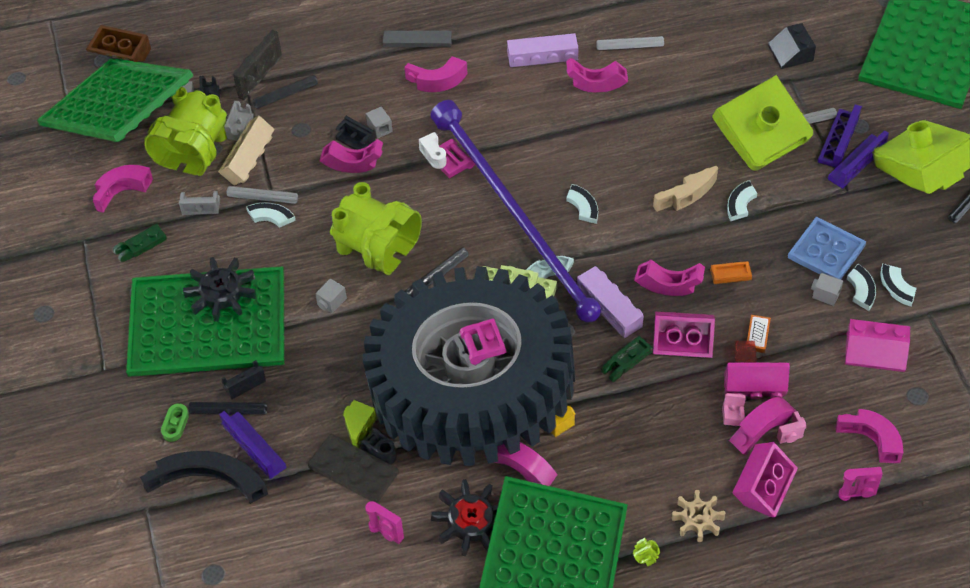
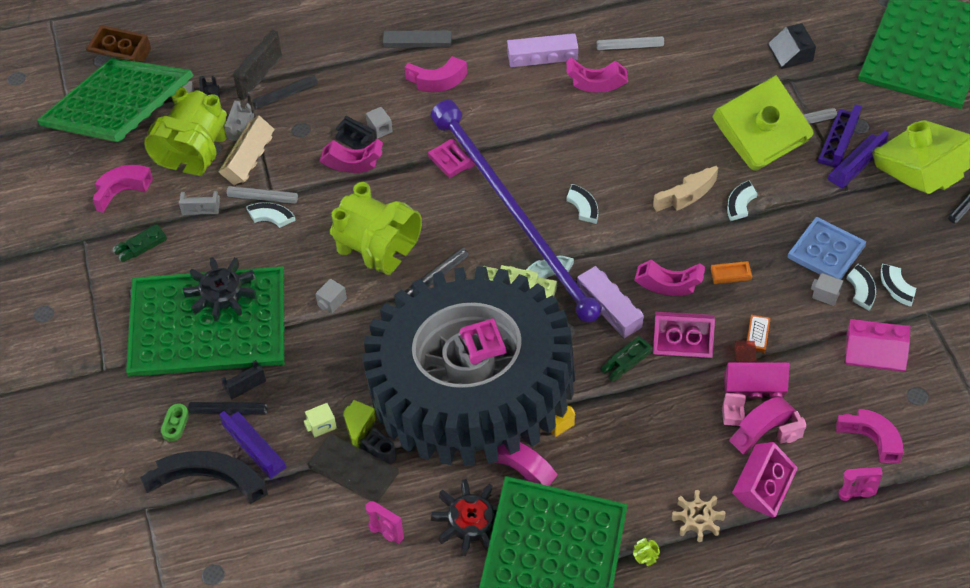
white leg [419,132,446,169] -> none
none -> yellowish green brick [304,403,337,438]

